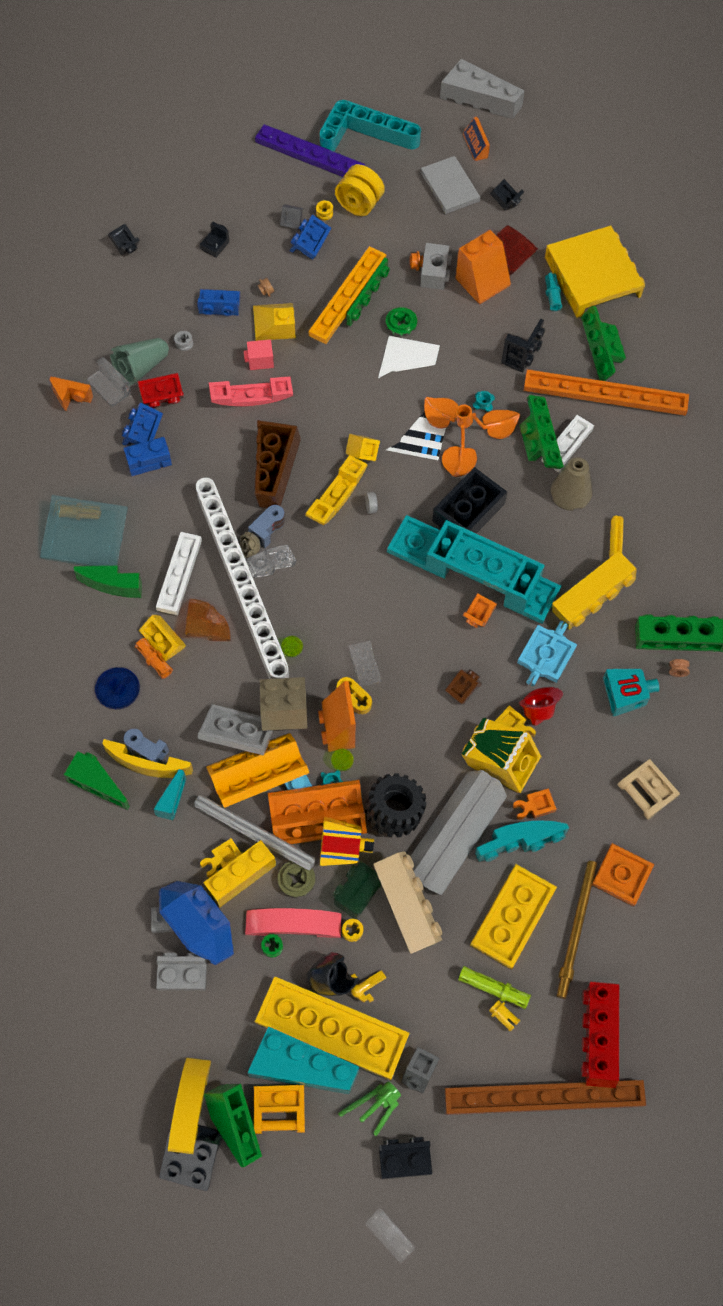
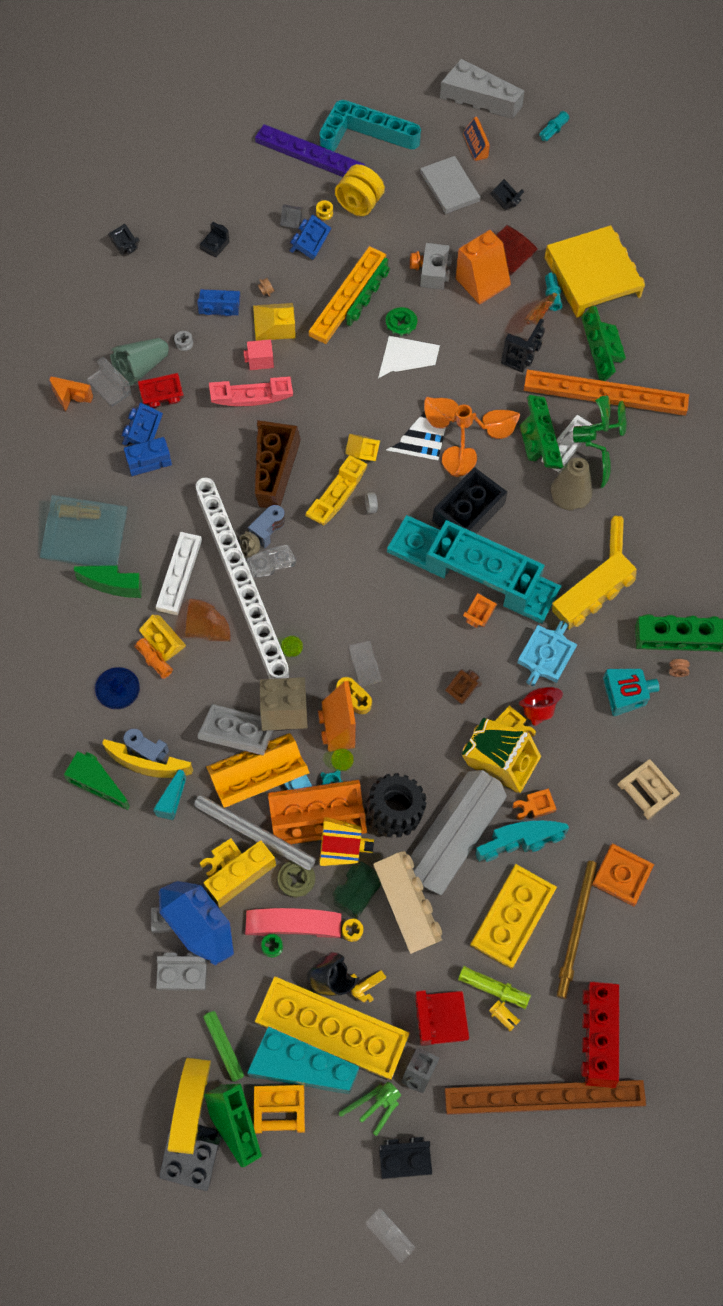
teal plate [473,391,495,412] -> none
none -> bright green axle [203,1011,244,1082]
none -> red bracket [415,990,469,1046]
none -> clear orange brick [523,292,558,325]
none -> teal axle [539,111,570,141]
none -> green plant [573,395,627,488]

